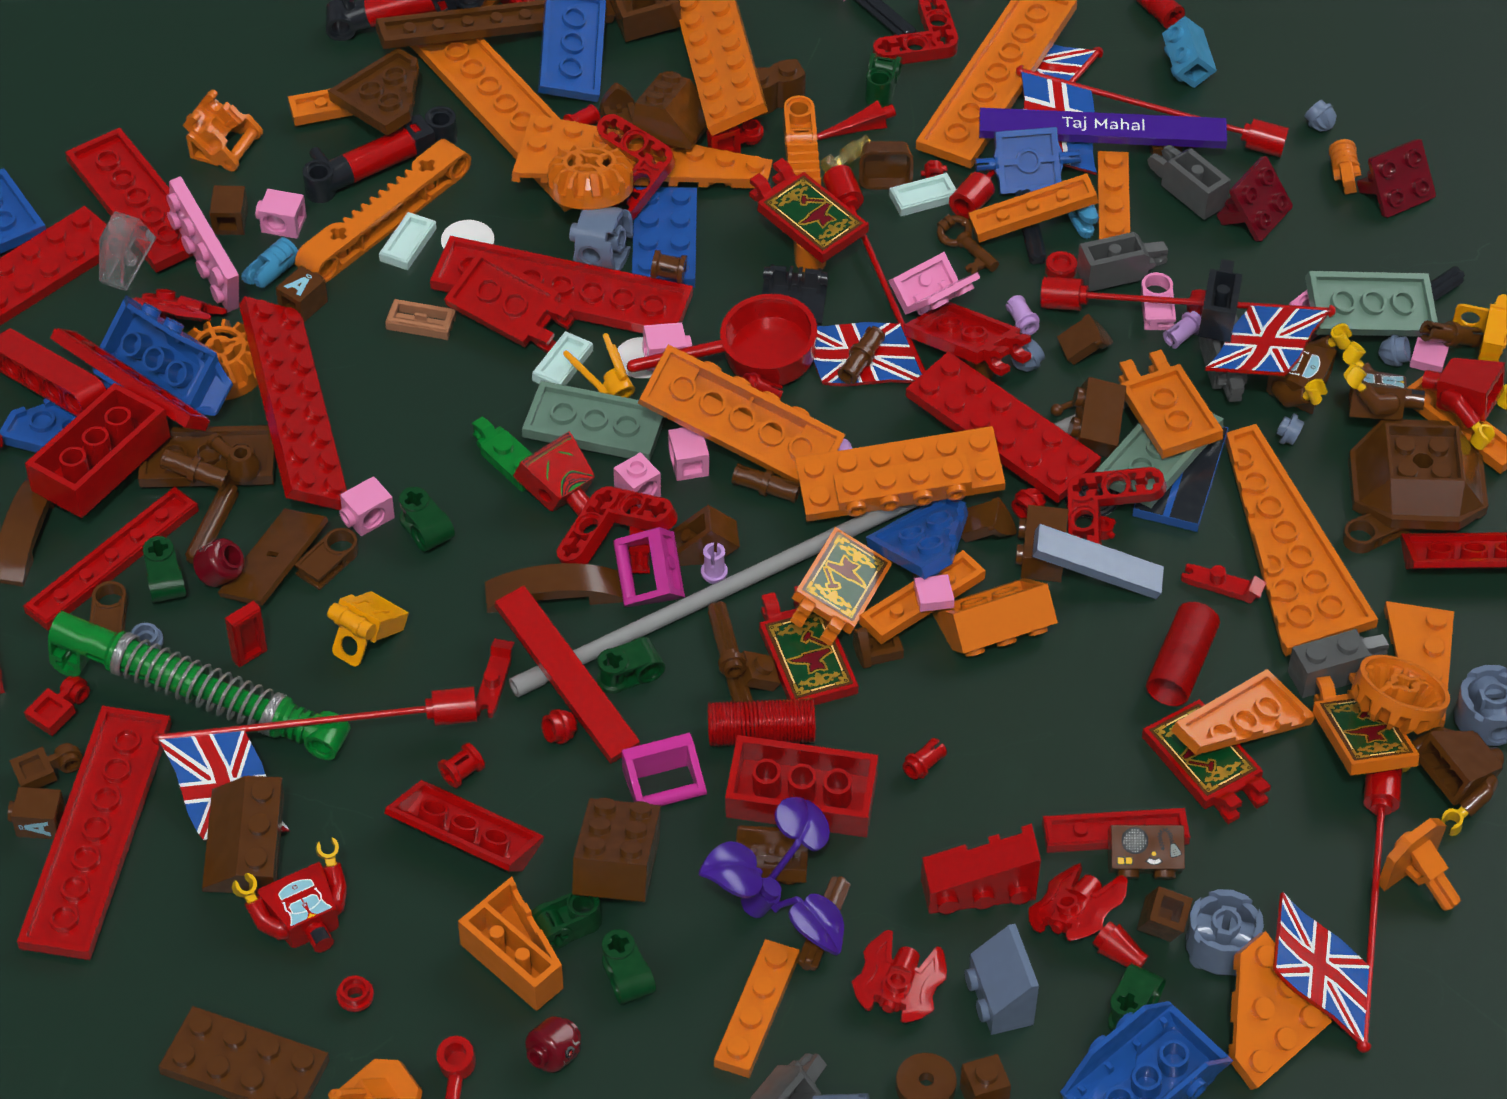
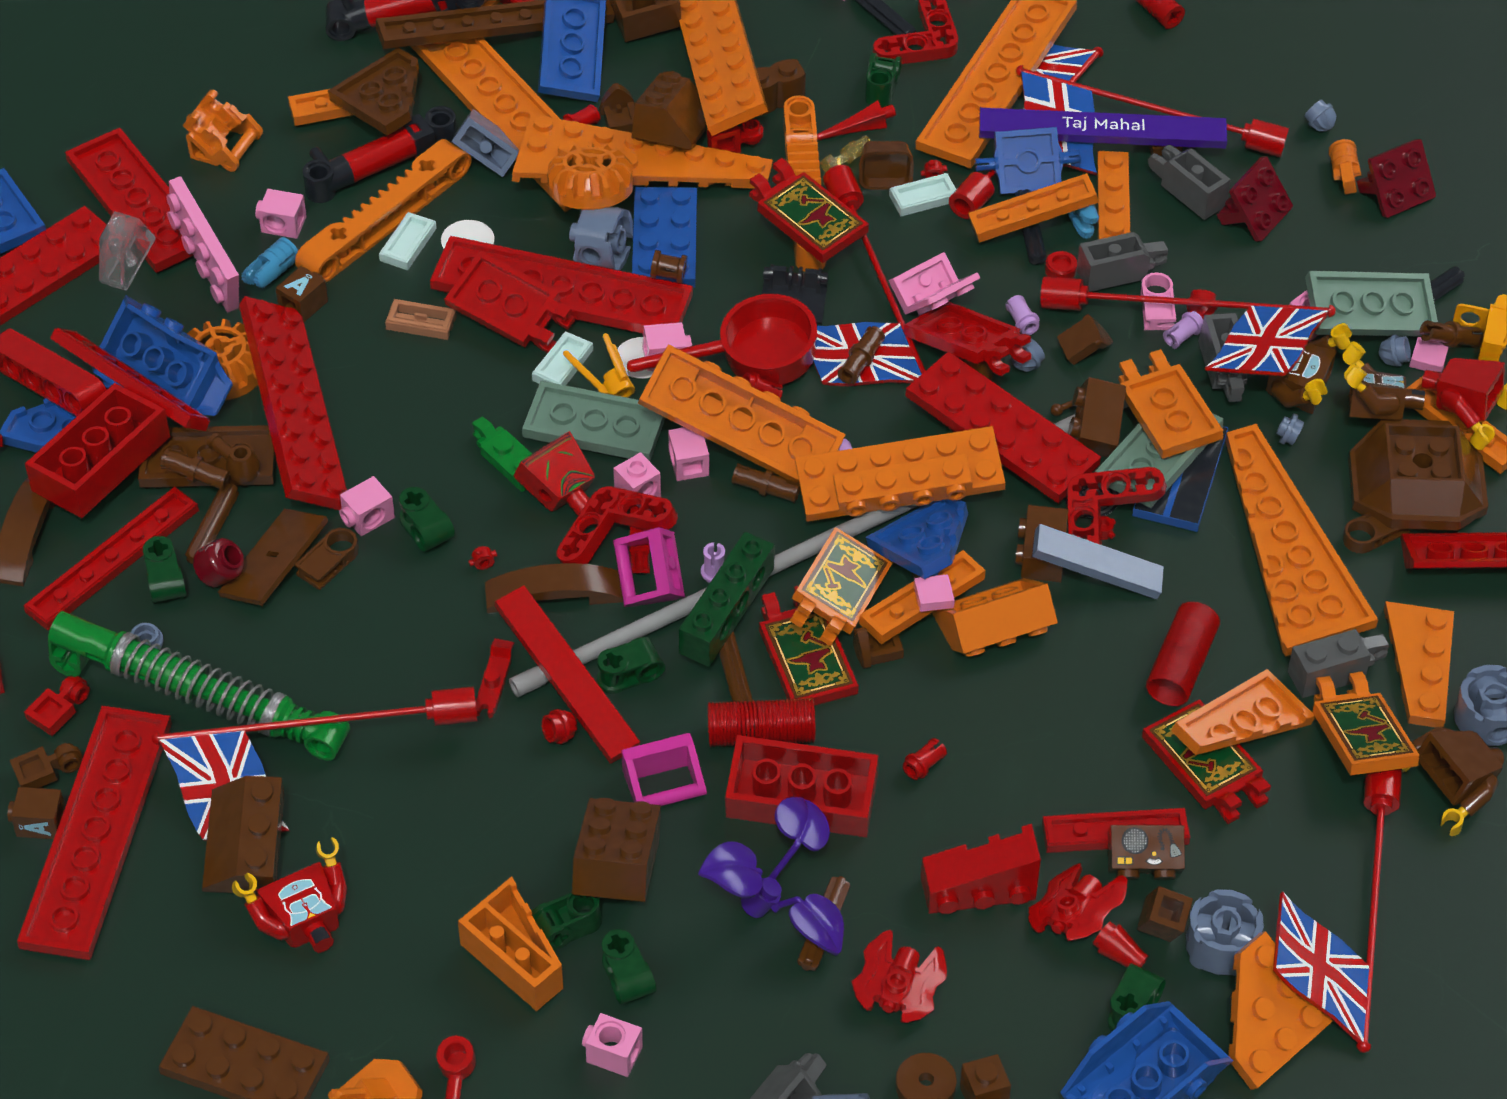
reddish brown piece [89,581,128,633] -> none
red piece [132,289,227,322] -> none
reddish brown brick [209,185,248,235] -> none
red tile [225,600,268,667] -> none
light orange piece [327,591,409,667] -> none
red plate [336,975,374,1012] -> none
red slope [384,779,544,871] -> none
red bush [438,743,485,788] -> none
dark red head [525,1016,581,1073] -> none
red beam [597,114,676,220] -> none
reddish brown slope [671,505,740,566] -> none
orange plate [714,939,800,1078] -> none
reddish brown plate [718,648,780,691] -> none
reddish brown bracket [736,825,808,884] -> none
reddish brown piece [937,214,999,275] -> none
reddish brown tile [961,497,1017,543] -> none
sand blue slope [965,924,1039,1035] -> none
red plate [1011,488,1046,518] -> none
dark azure brick [1162,16,1217,88] -> none
red piece [1181,563,1267,604] -> none
black hinge [1198,259,1243,342] -> none
orange gear [1351,655,1450,735] -> none
orange piece [1379,818,1461,911] -> none
none -> sand blue slope [451,109,519,177]
none -> red piece [468,546,498,570]
none -> bright pink brick [582,1013,643,1077]
none -> dark green brick [679,532,775,667]

